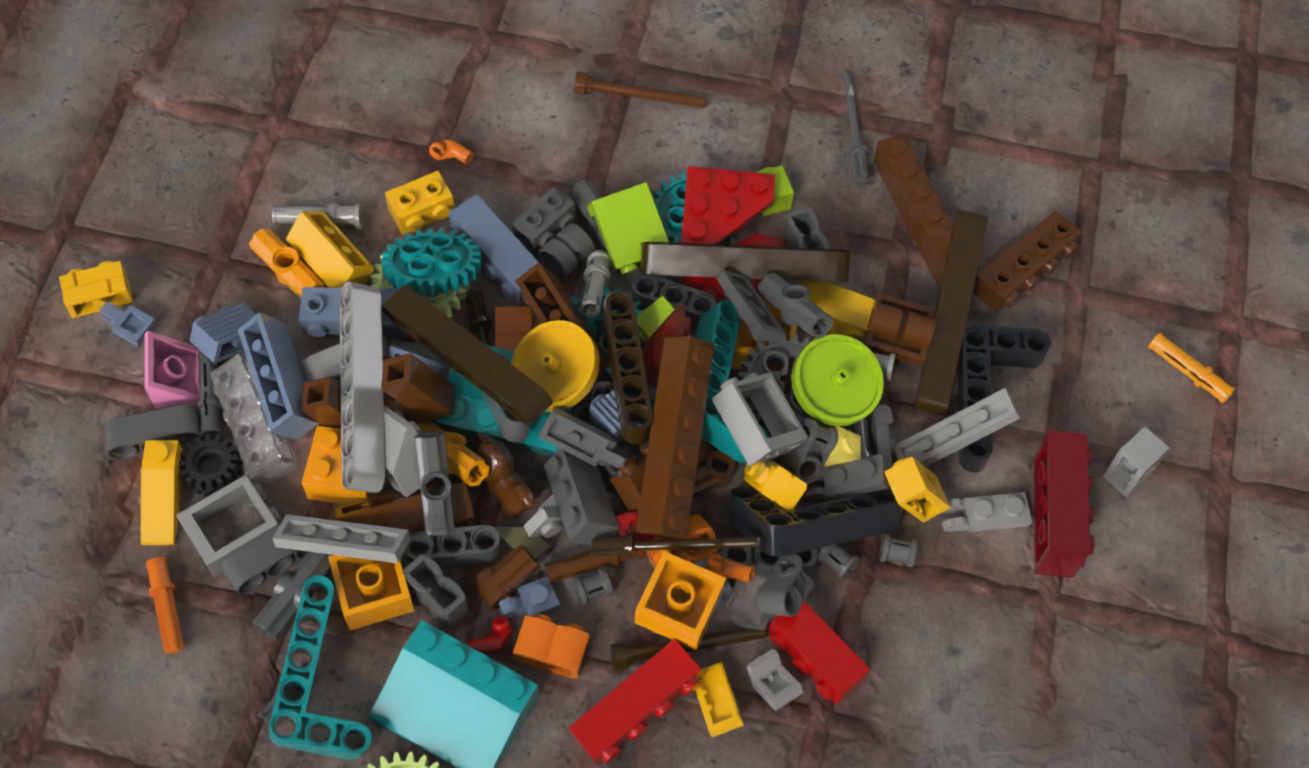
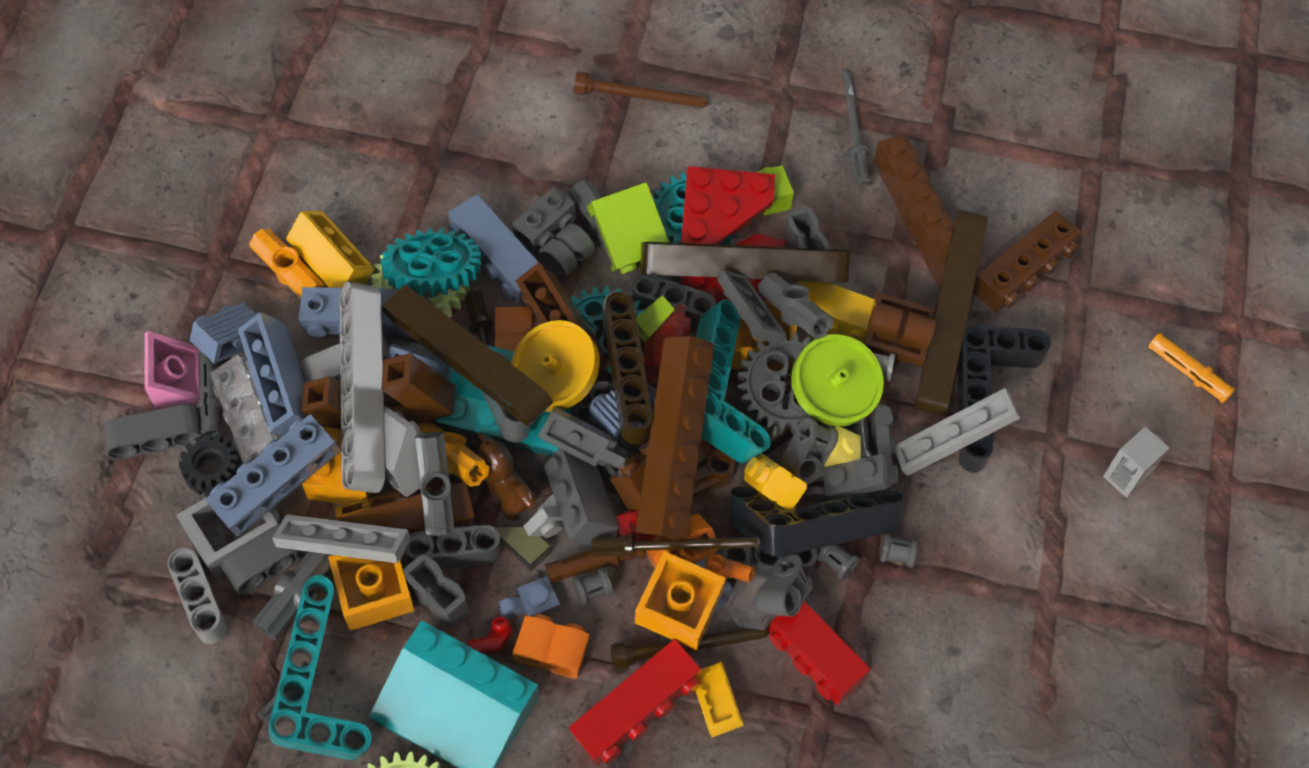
yellow brick [59,261,133,319] -> none
sand blue plate [99,302,158,347] -> none
yellow slope [141,440,184,545] -> none
orange axle [146,557,184,654] -> none
light grey pin [272,203,364,229] -> none
yellow brick [385,171,455,235] -> none
orange arm [429,139,474,164] -> none
reddish brown piece [472,544,541,611] -> none
light grey pin [580,250,612,317] -> none
light grey window [711,372,809,466] -> none
light grey bracket [747,649,803,711] -> none
yellow brick [884,456,951,523] -> none
light grey hinge [942,492,1032,533] -> none
dark red brick [1034,430,1095,578] -> none
none -> light grey beam [167,548,227,644]
none -> sand blue brick [205,414,341,537]

